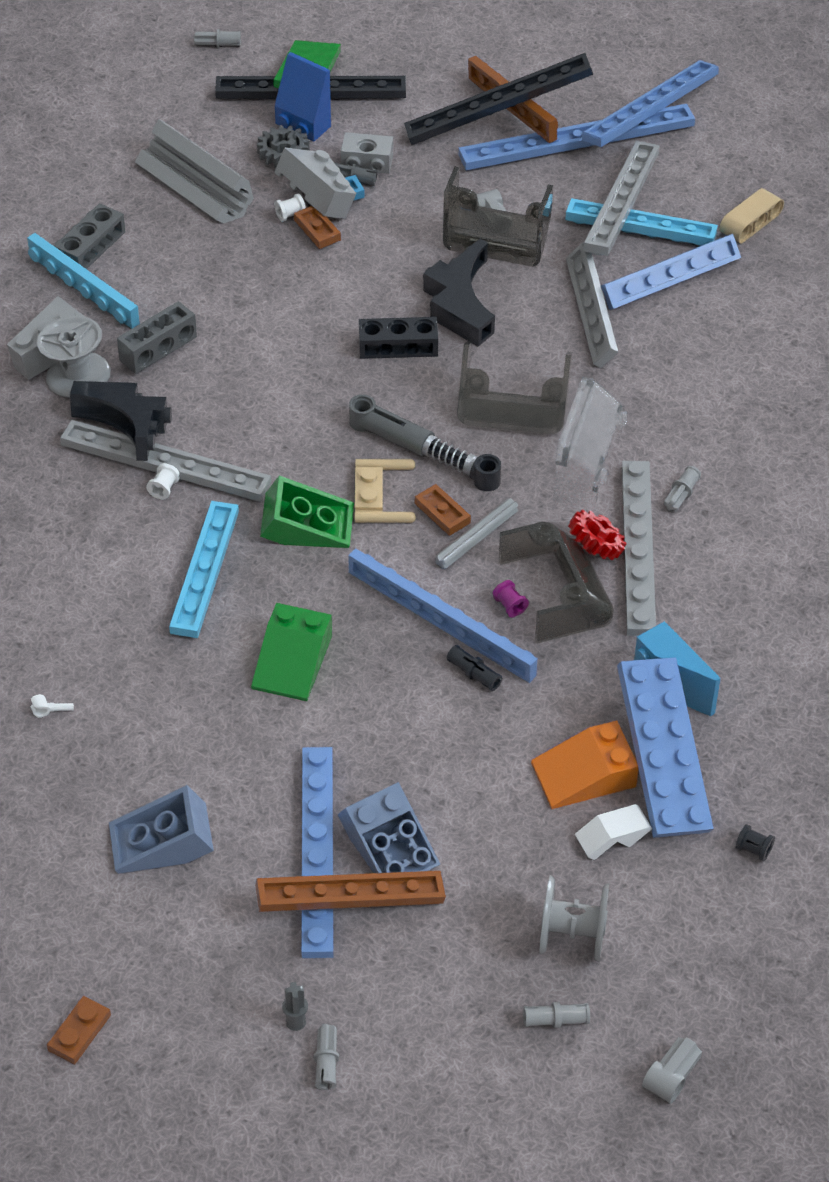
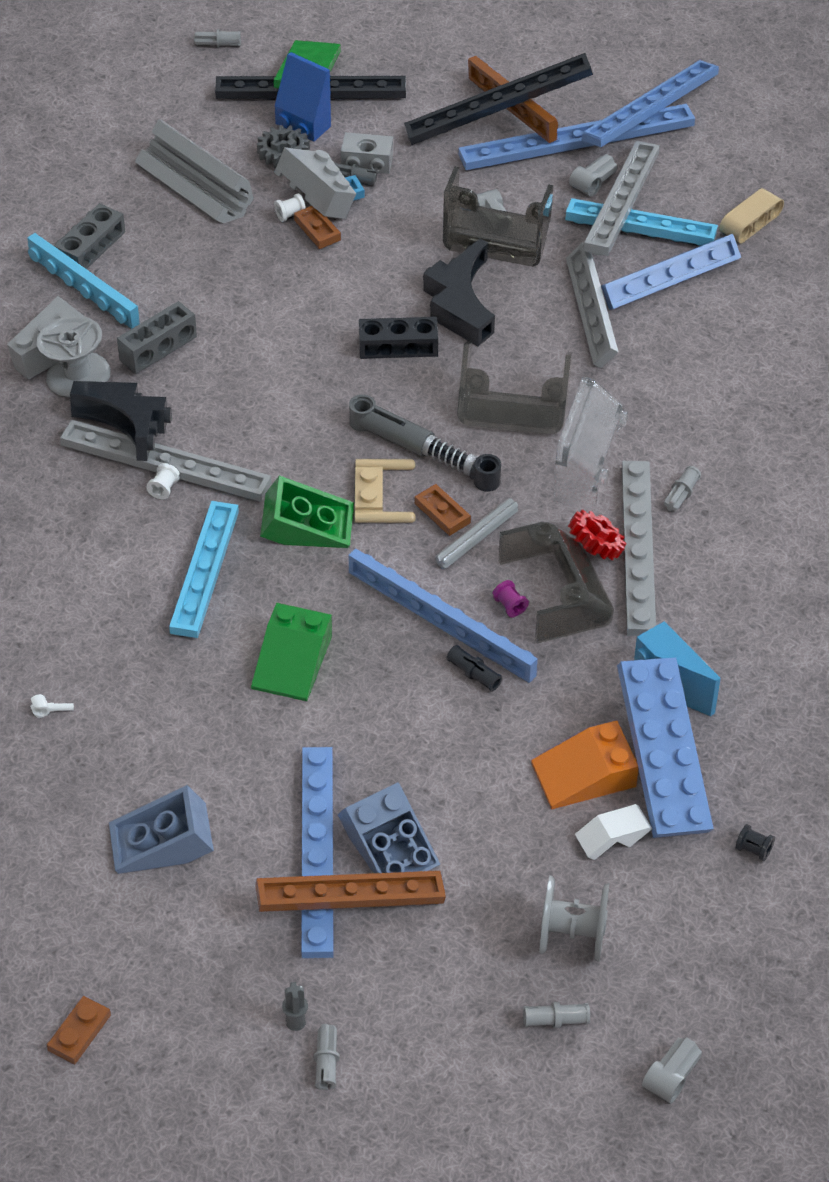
none -> light grey piece [569,154,617,197]

